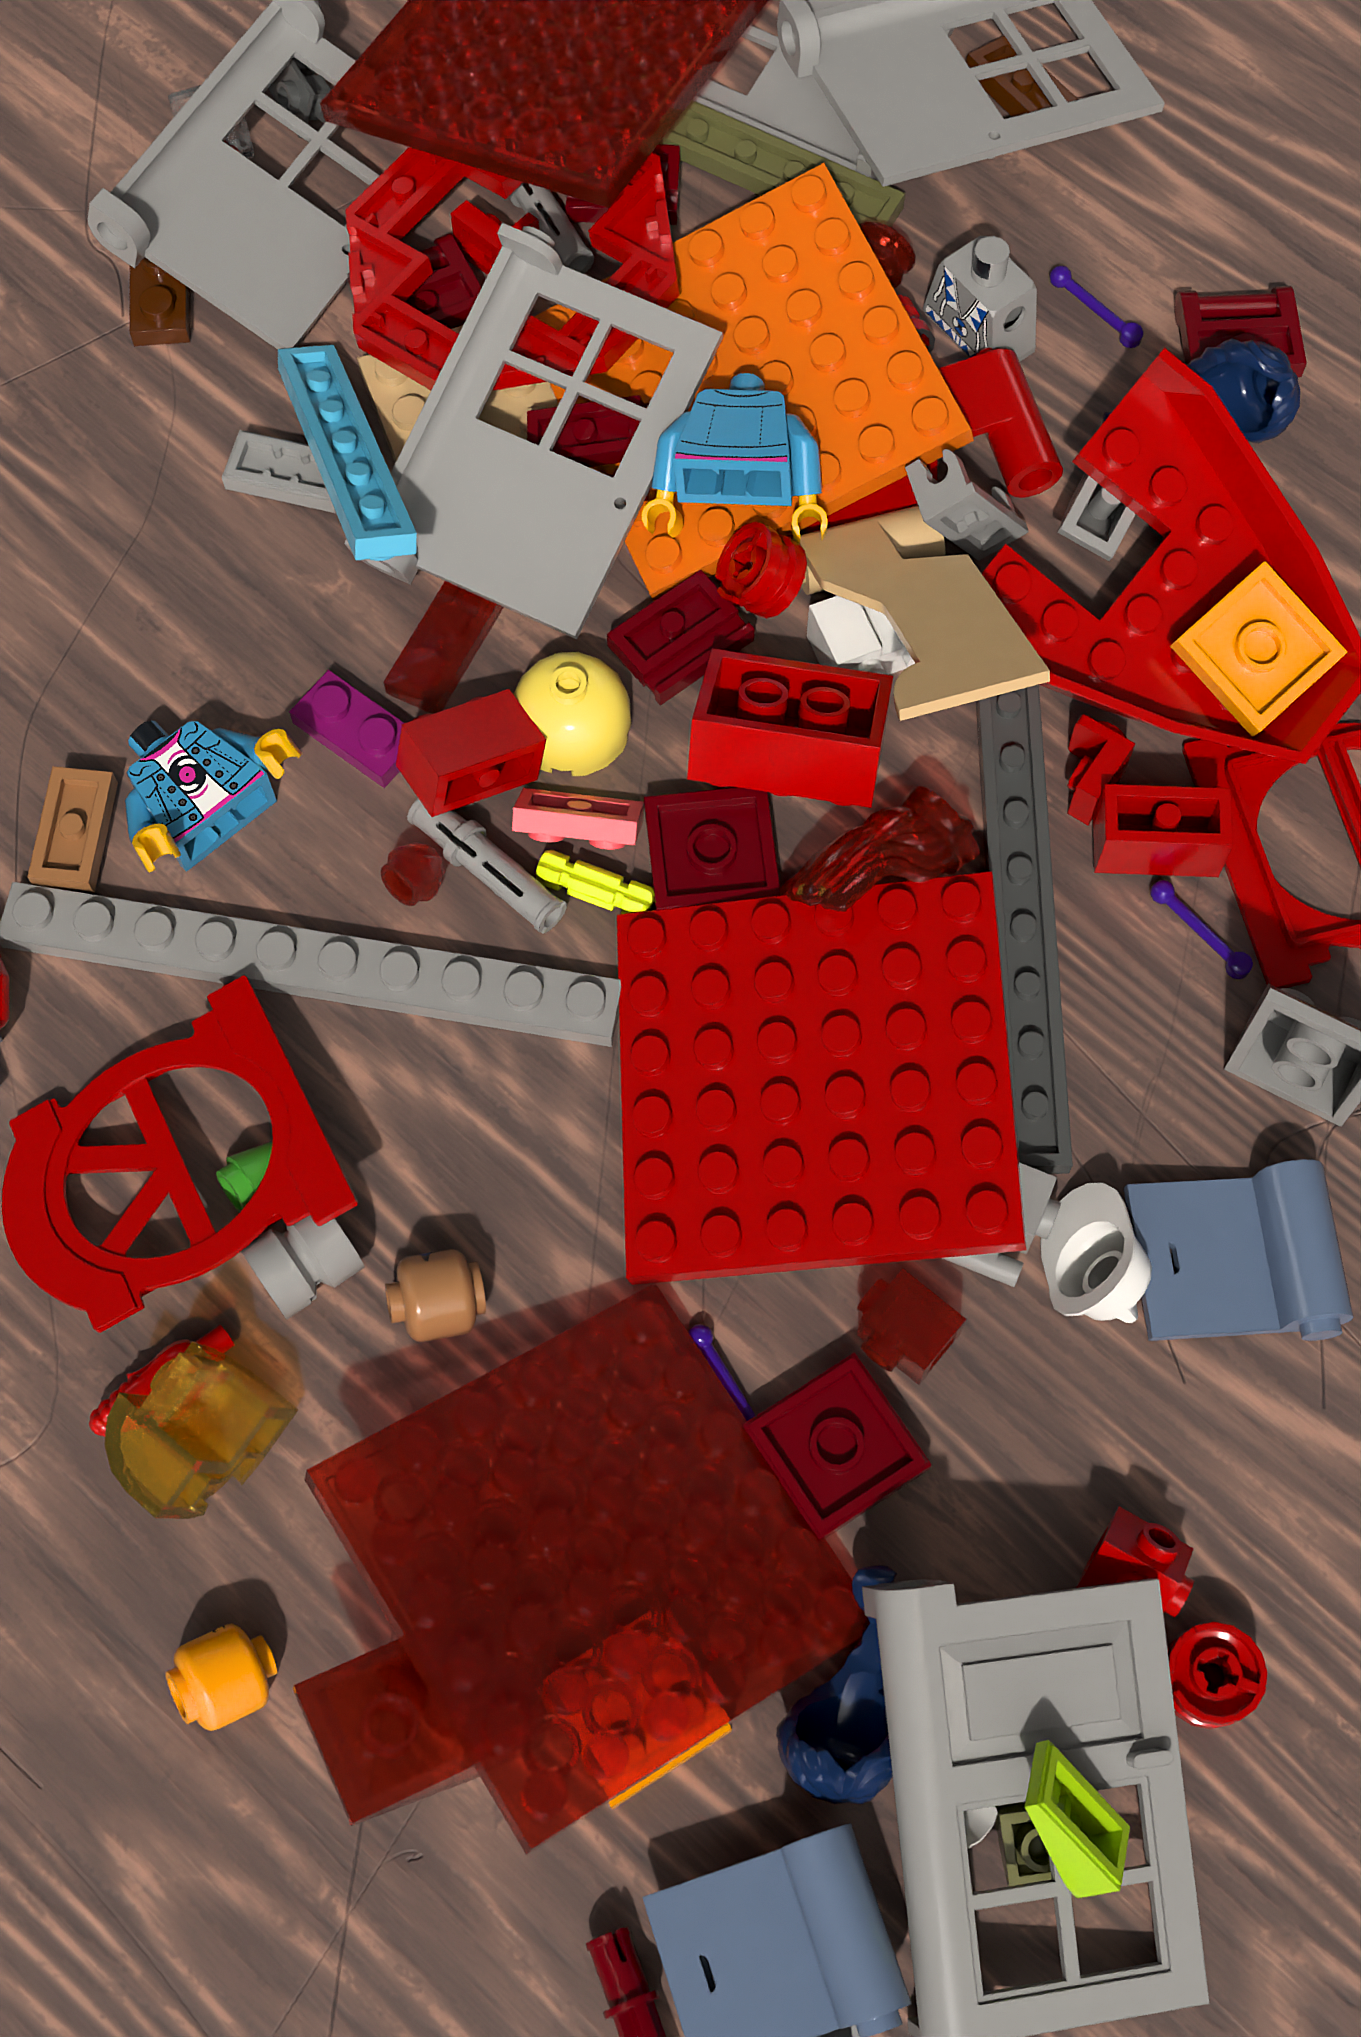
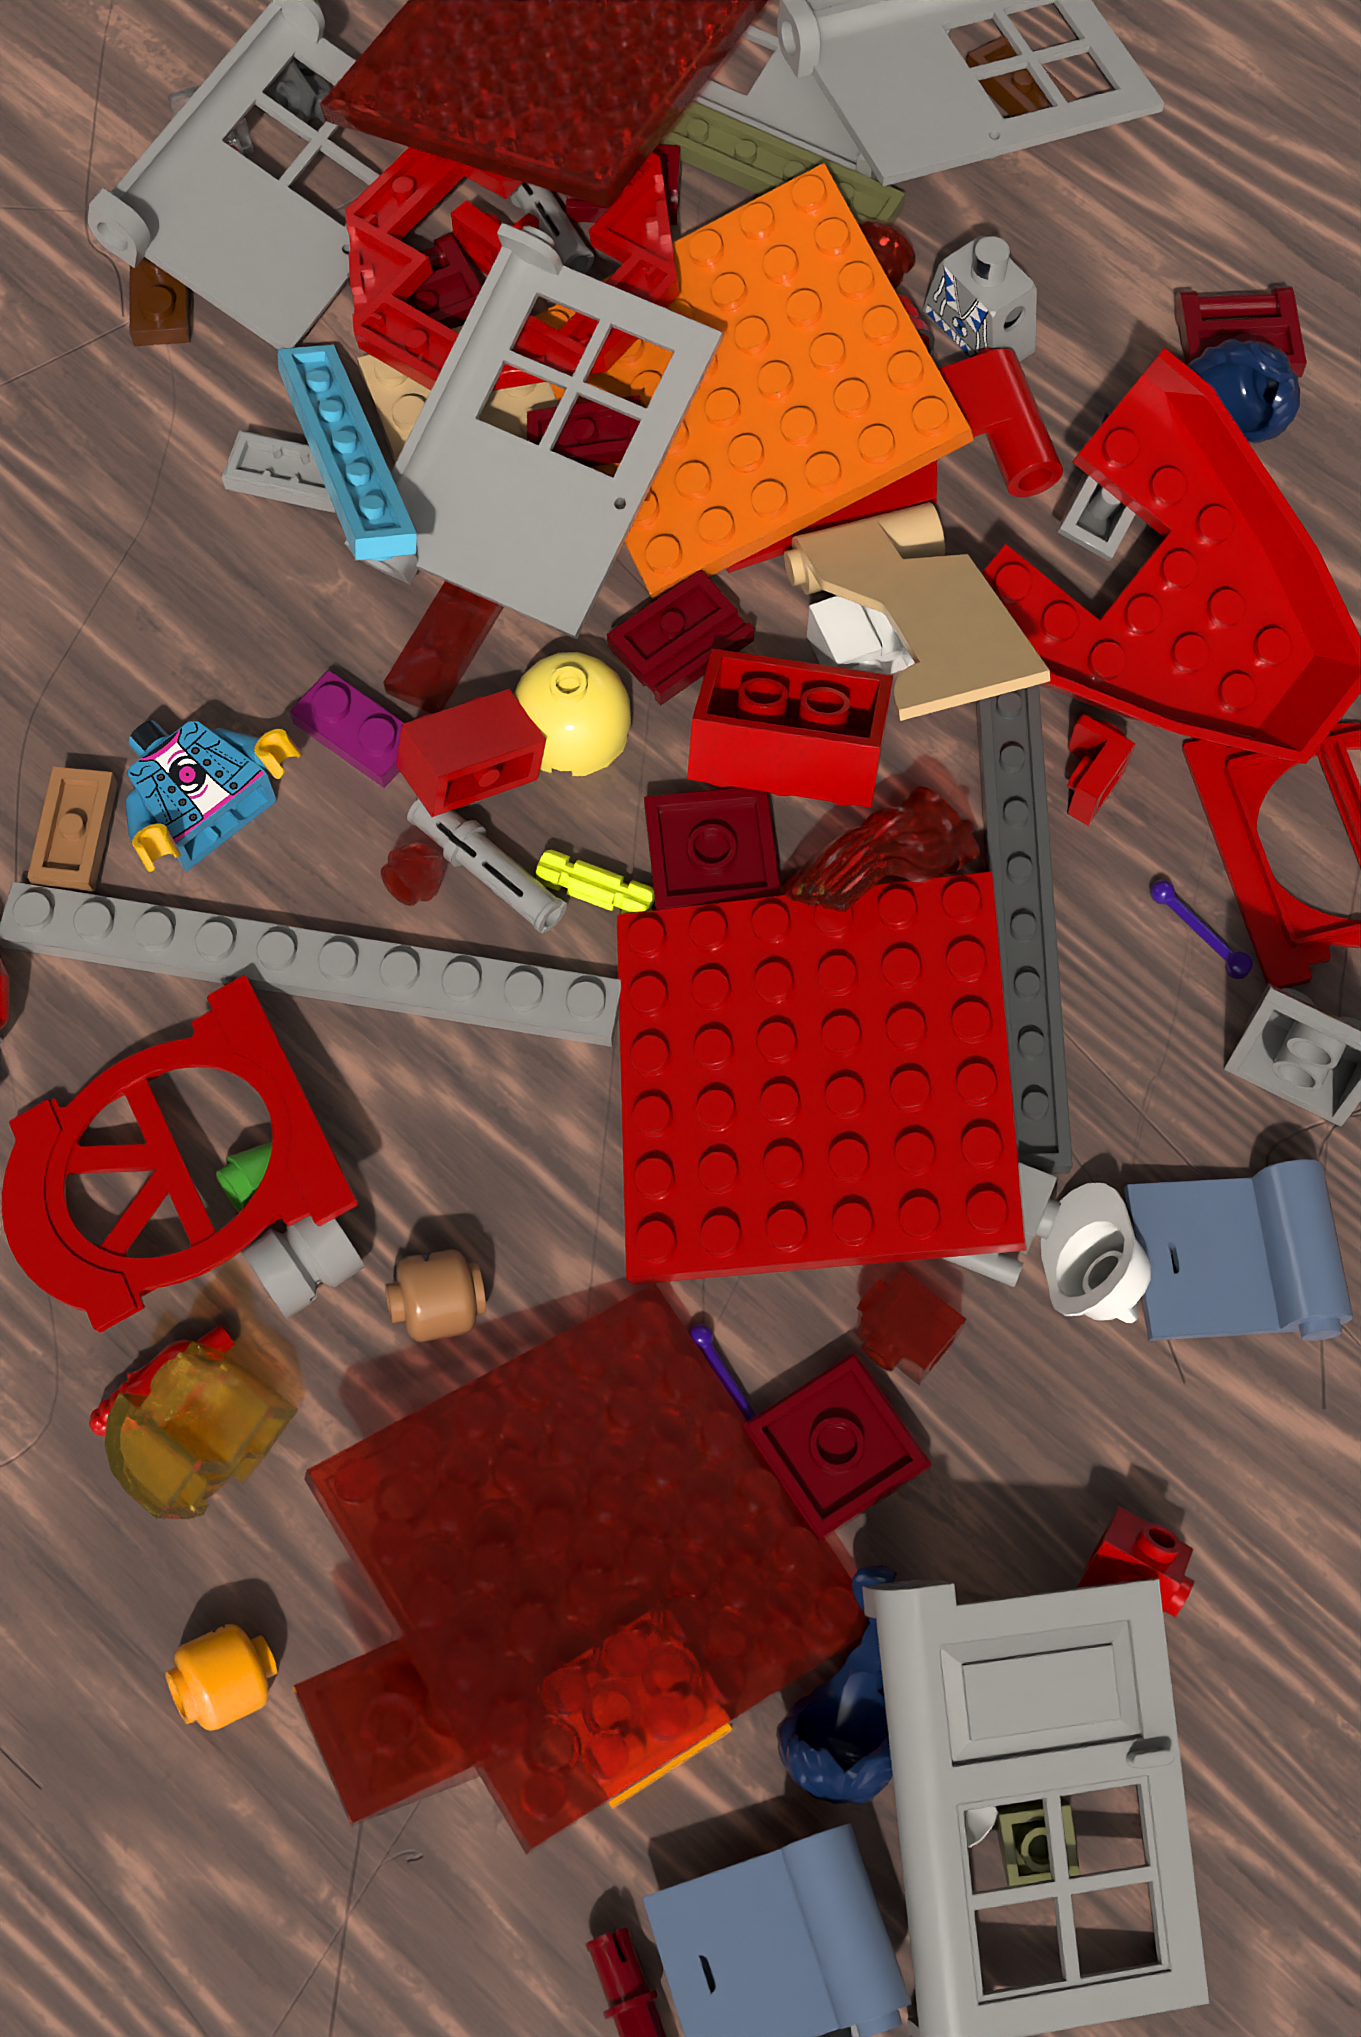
coral plate [512,788,644,850] -> none
dark azure torso [642,373,828,542] -> none
red wheel [715,522,807,619] -> none
light grey hinge [905,449,1029,561] -> none
lime slope [1025,1740,1130,1898] -> none
dark purple hinge [1049,266,1144,348] -> none
red brick [1093,784,1234,877] -> none
red wheel [1167,1622,1268,1729] -> none
light orange plate [1170,561,1348,737] -> none

